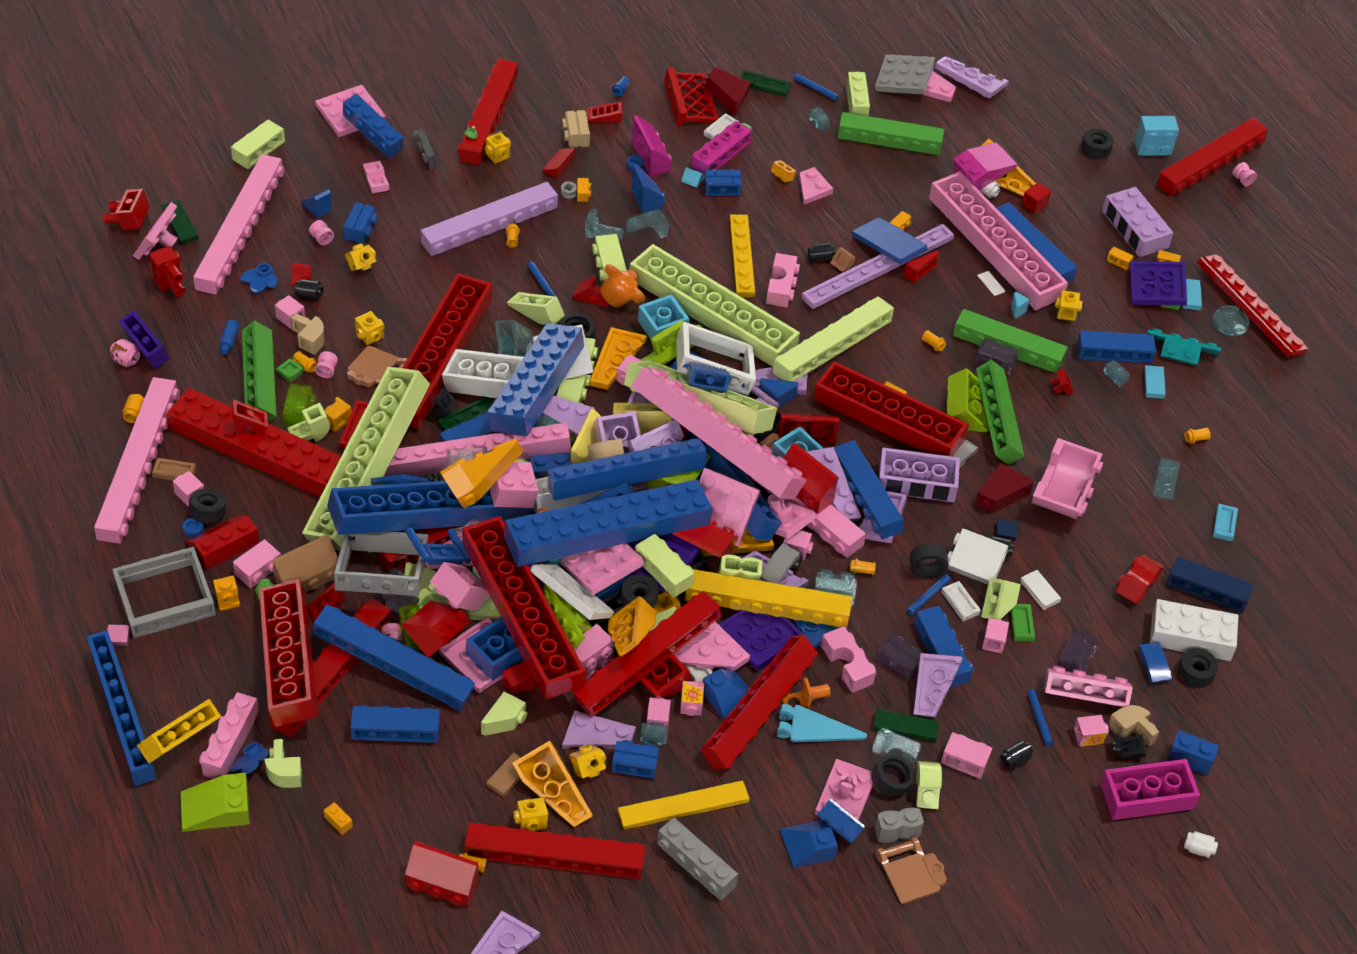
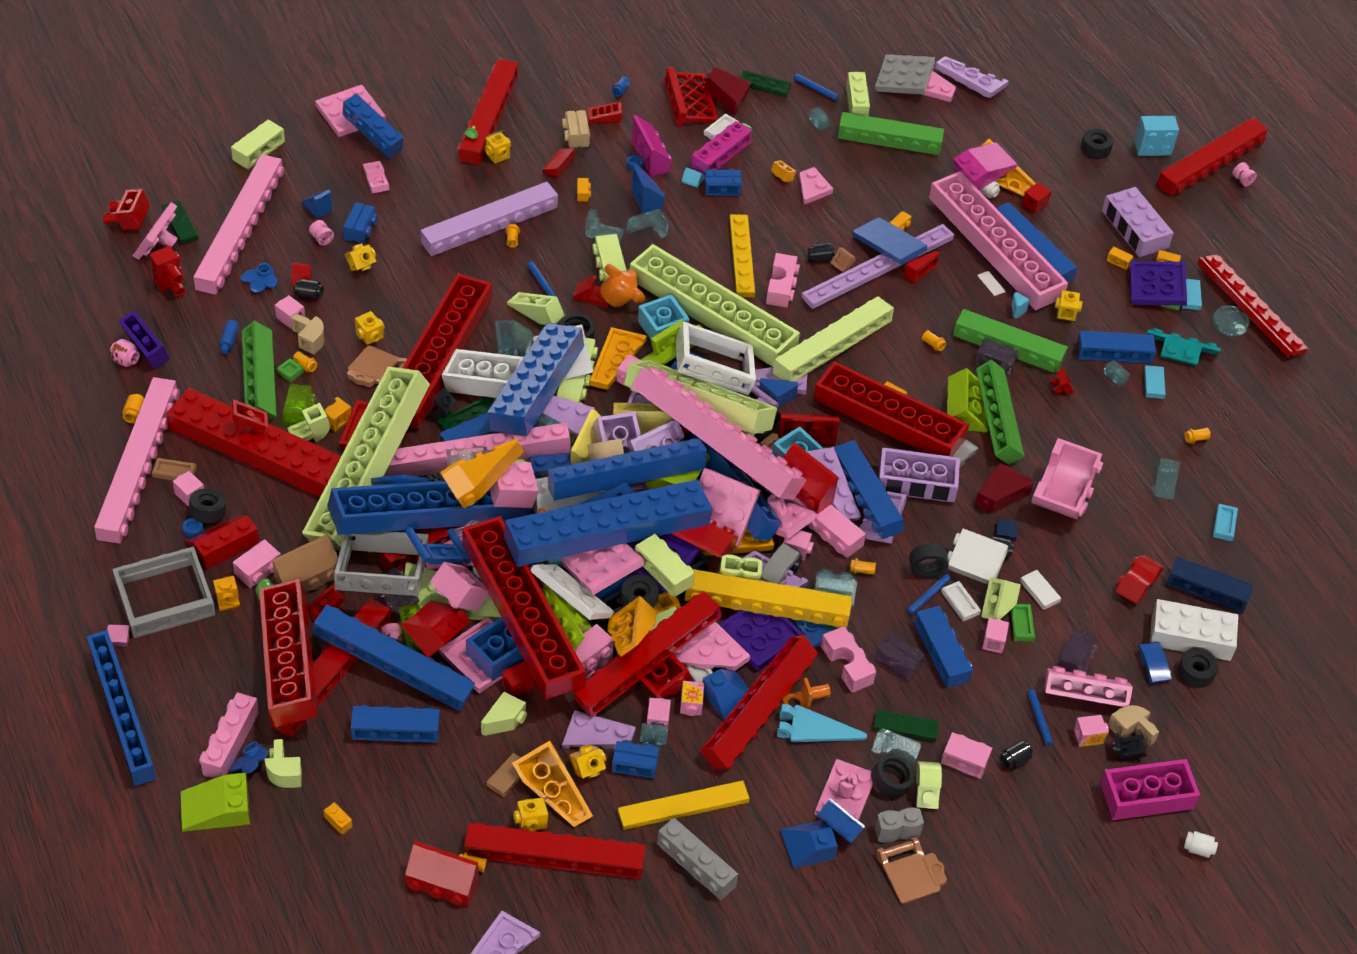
yellow brick [137,699,221,764] -> none
bright pink wheel [315,351,338,378] -> none
dark grey hinge [412,128,437,170] -> none
light grey bush [561,182,577,199] -> none
blue brick [686,362,731,392] -> none
lavender wing [914,653,963,718] -> none
blue brick [1167,730,1219,776] -> none

